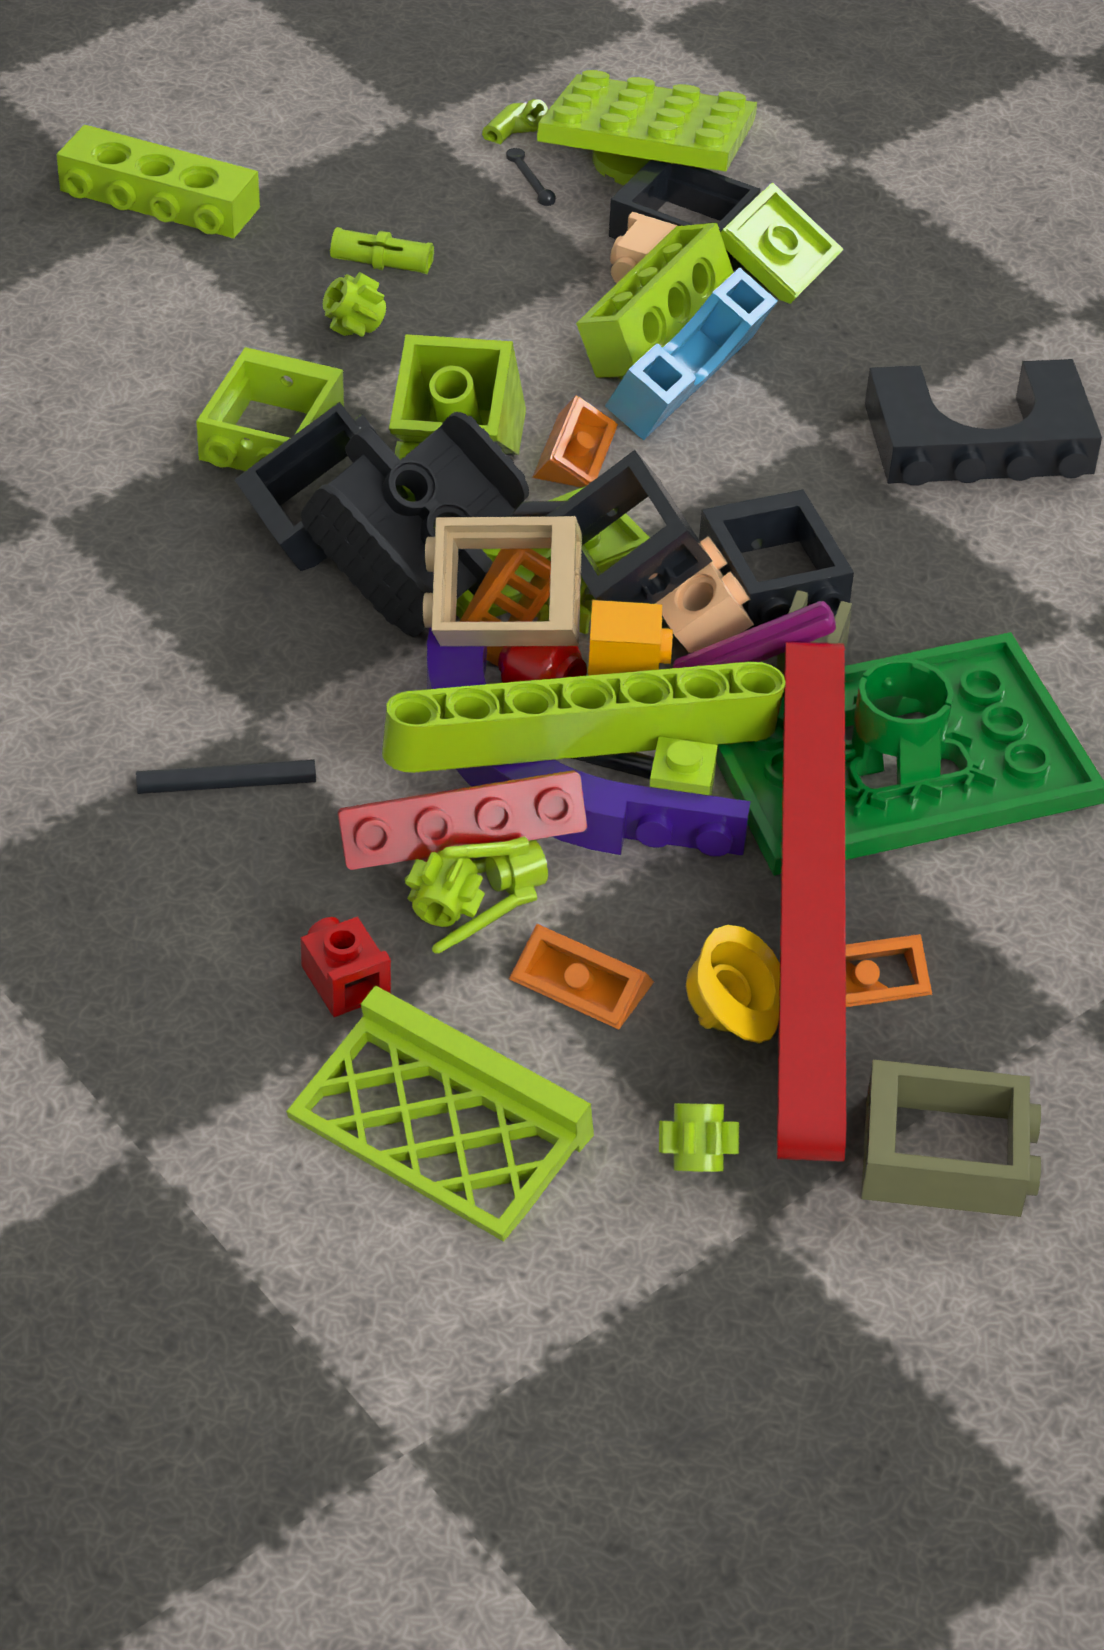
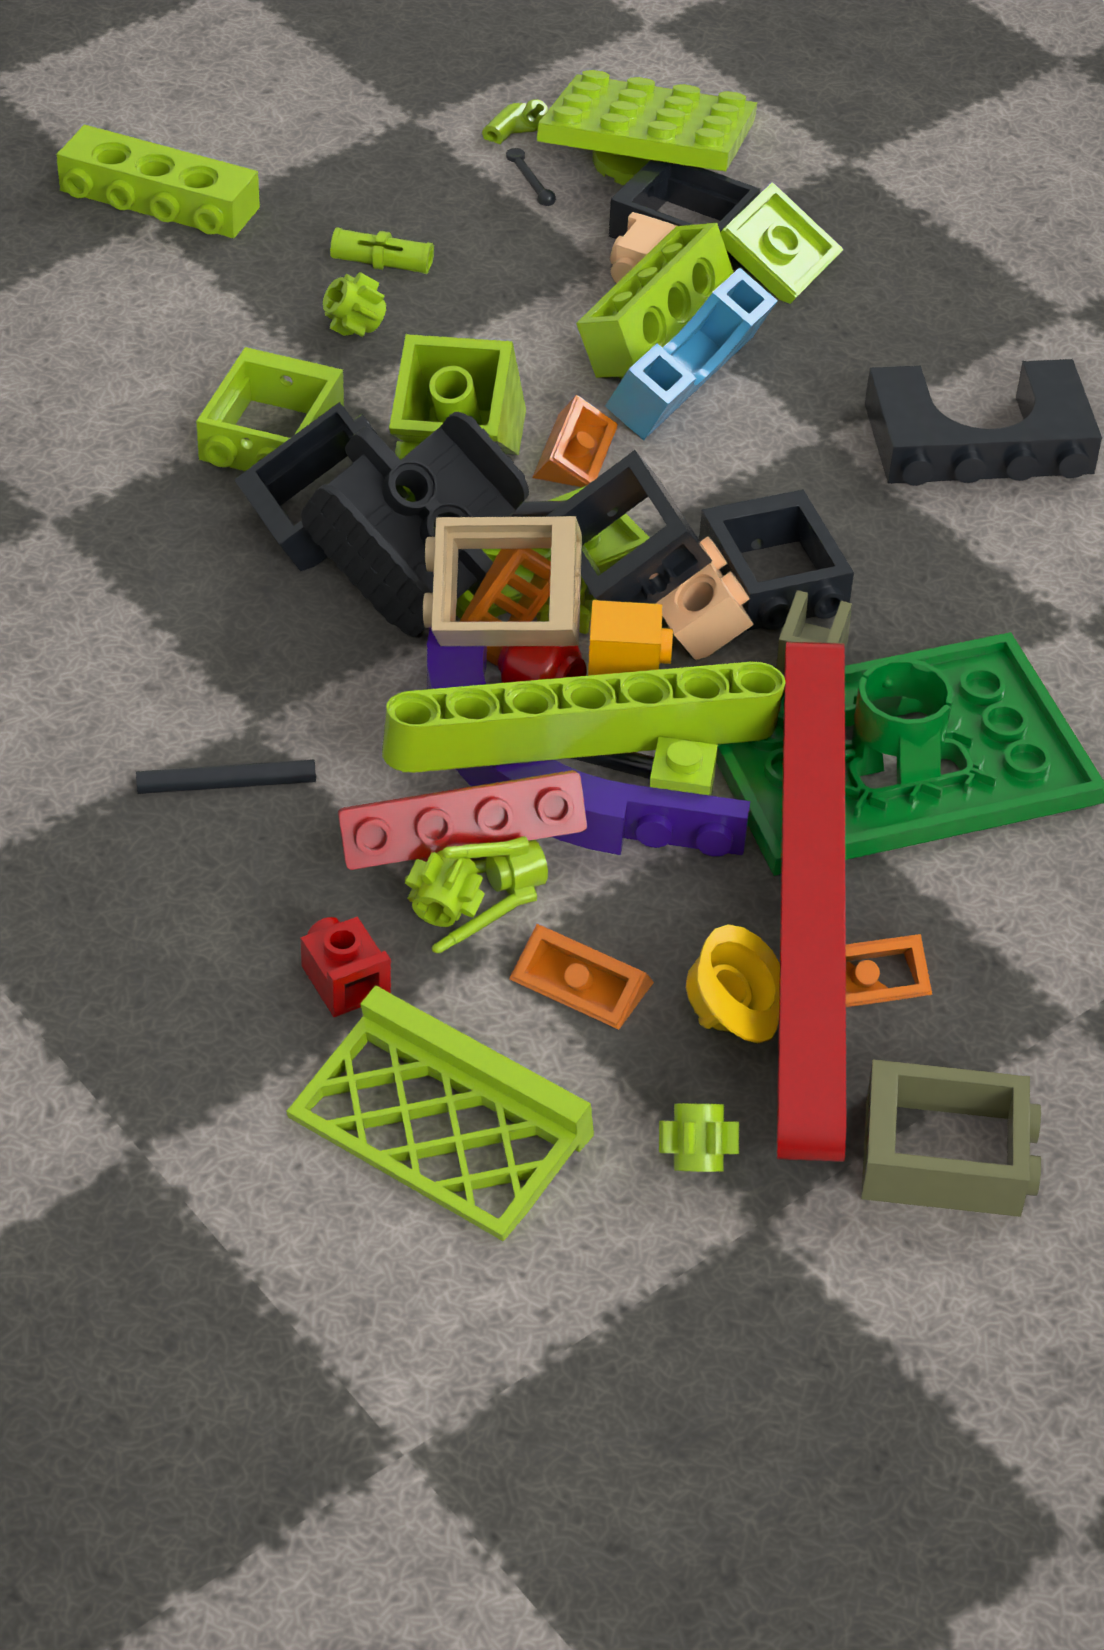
magenta axle [673,601,836,668] -> none

